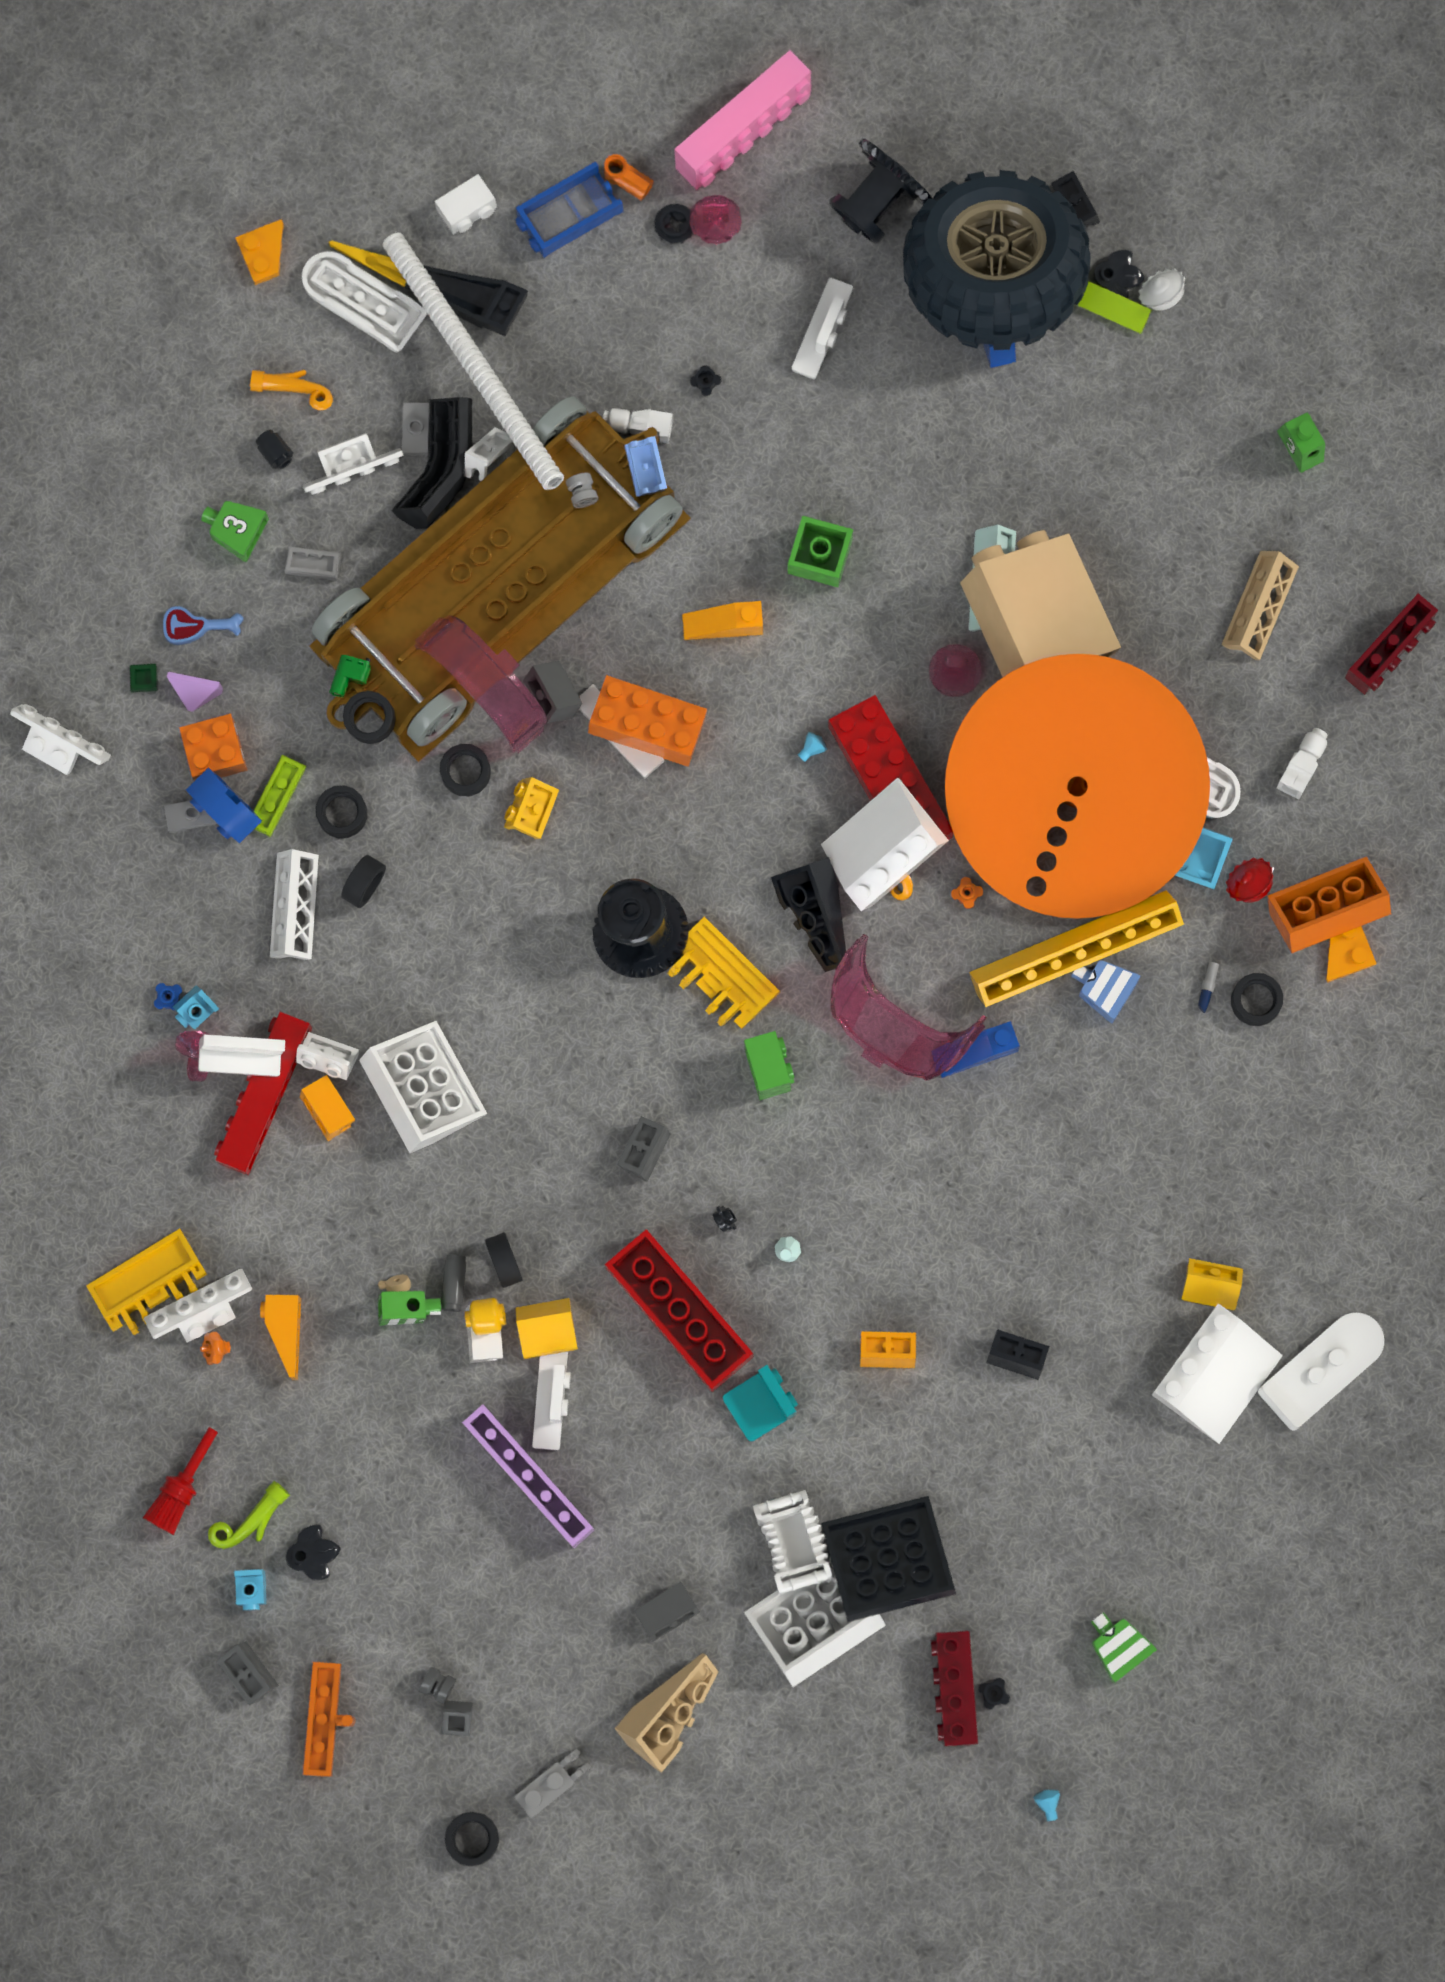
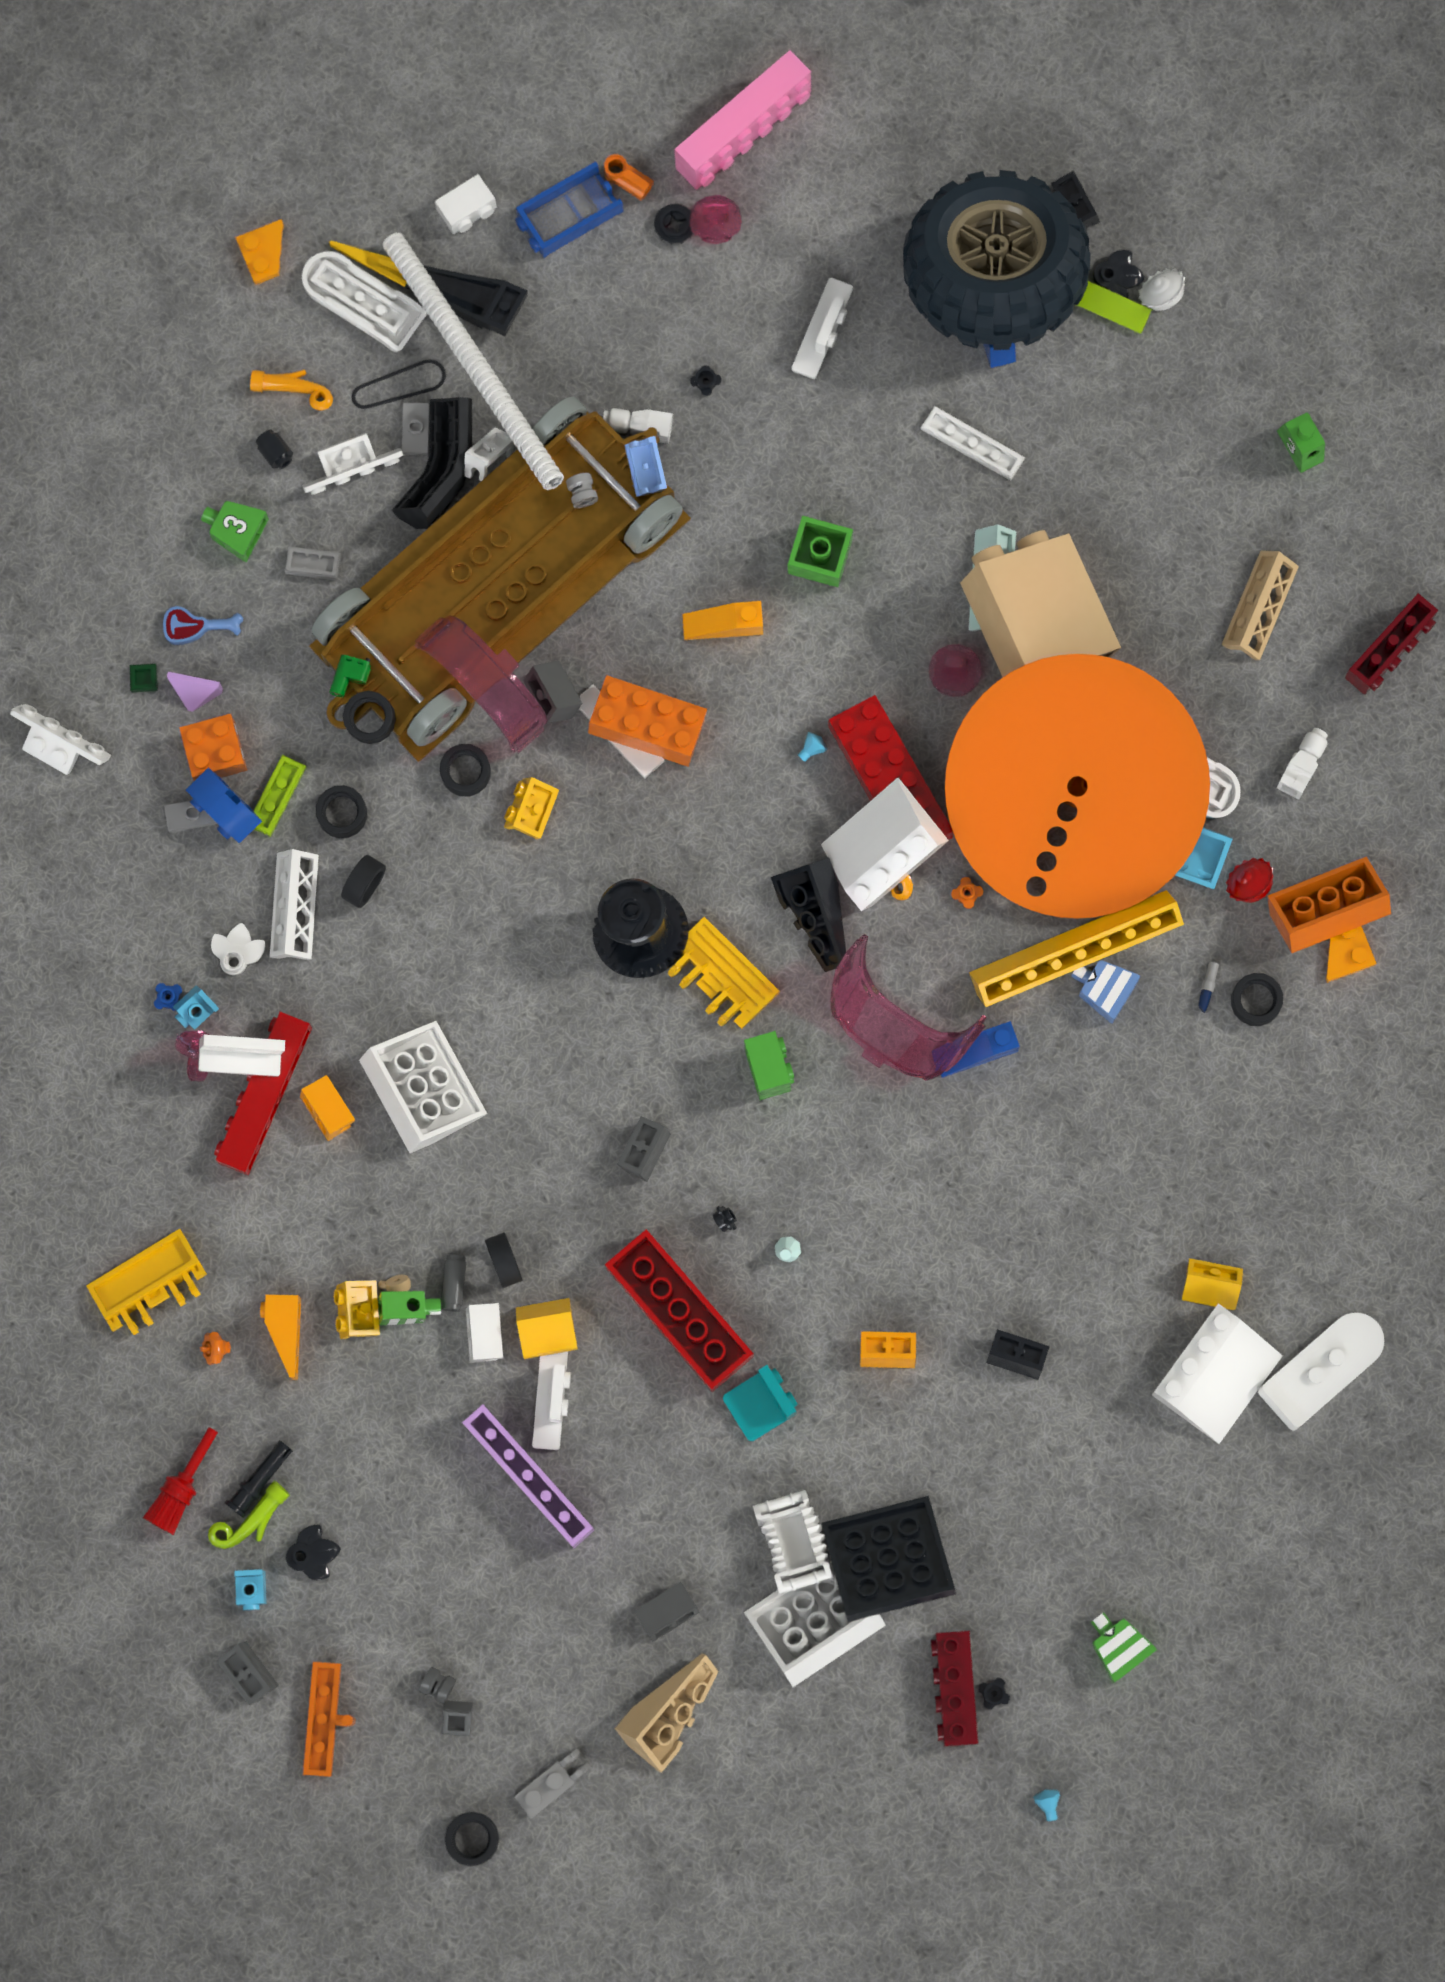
white bracket [144,1269,252,1342] -> none
white bracket [296,1032,359,1080] -> none
yellow head [465,1298,506,1335] -> none
black piece [829,138,933,244] -> none
none -> white plate [211,923,265,976]
none -> black pin [224,1440,293,1518]
none -> yellow bracket [334,1280,380,1339]
none -> black piece [352,359,446,409]
none -> white tile [921,406,1025,481]

